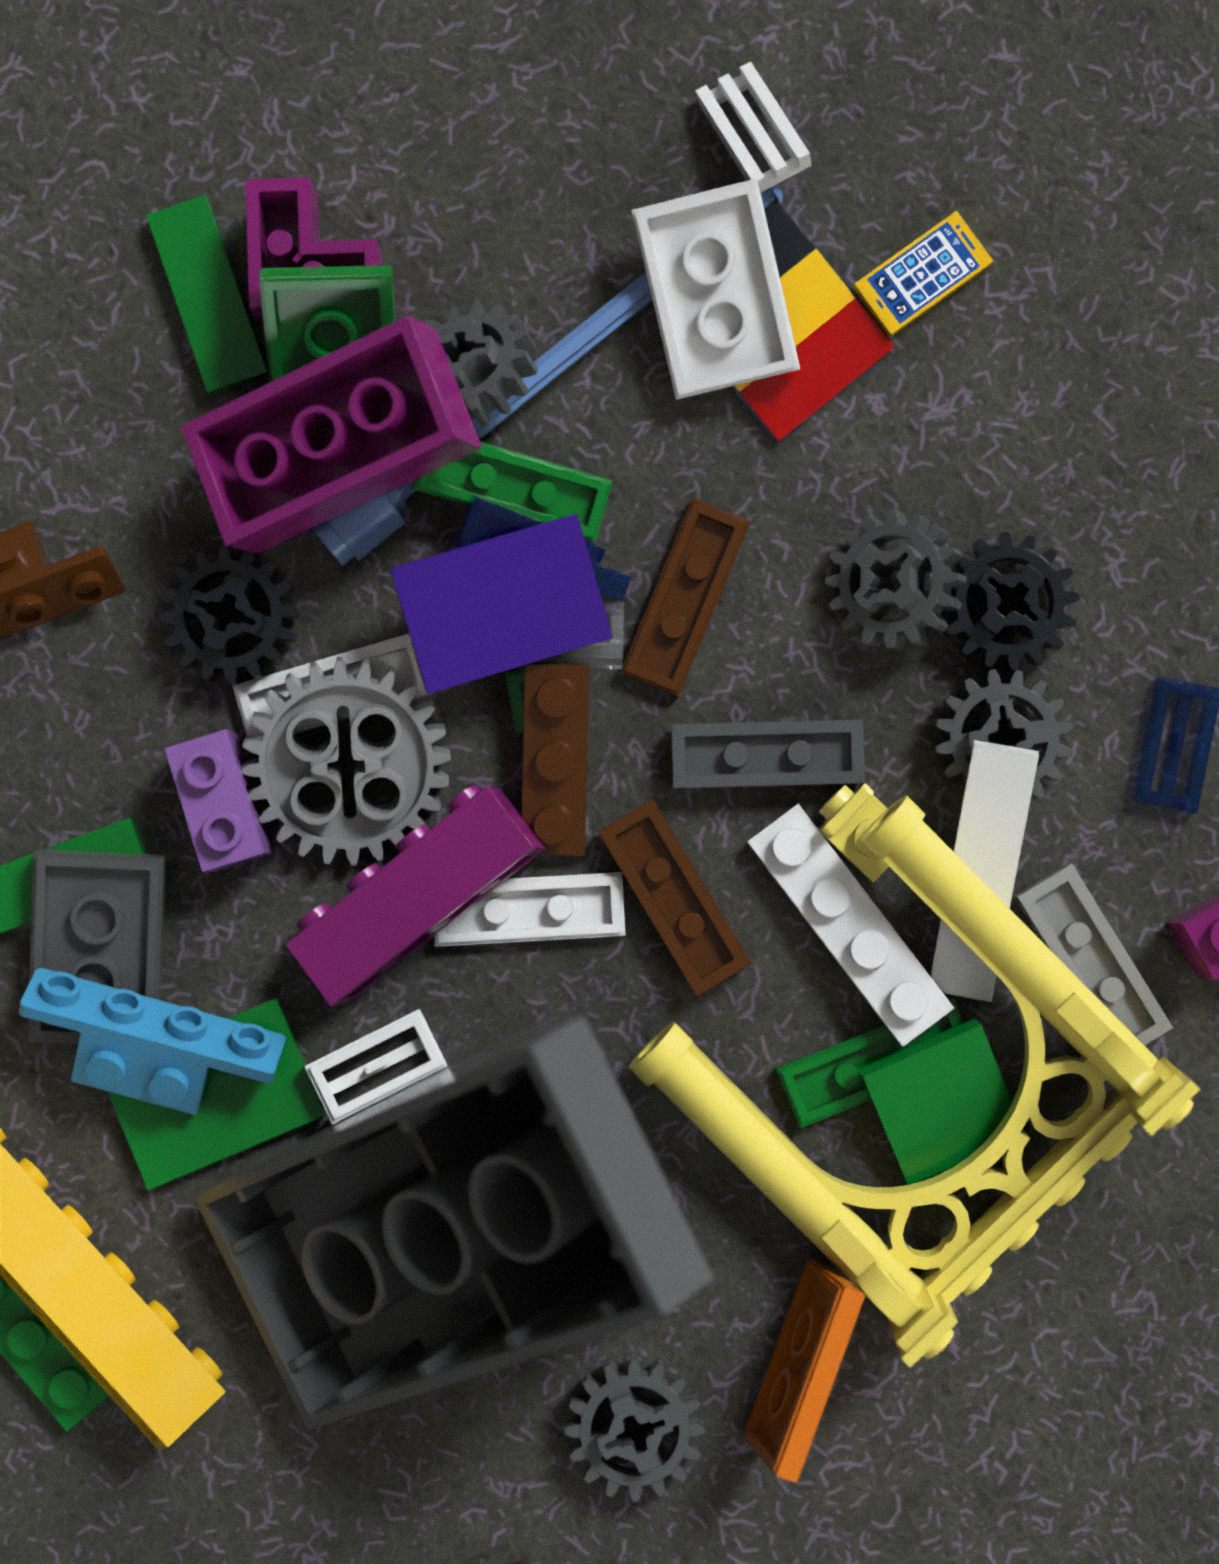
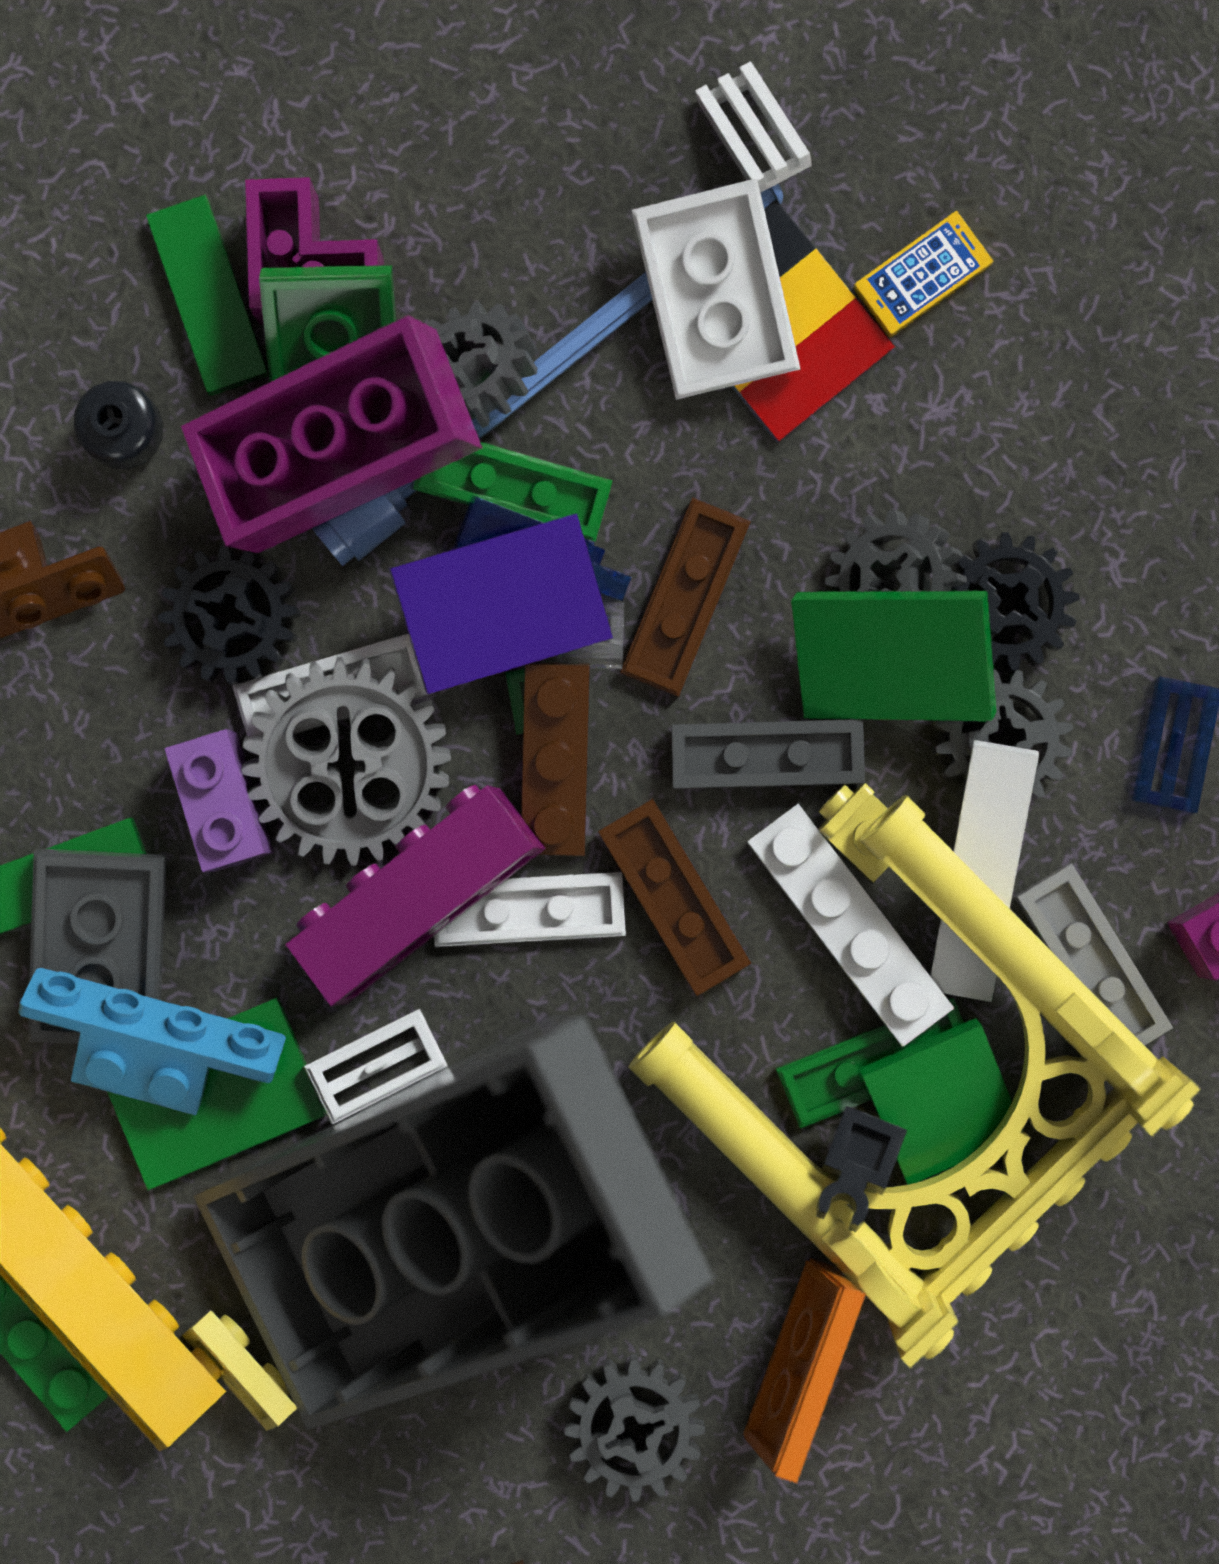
none -> black head [73,381,164,470]
none -> light yellow plate [182,1311,297,1431]
none -> green tile [791,591,997,721]
none -> black plate [816,1106,907,1233]

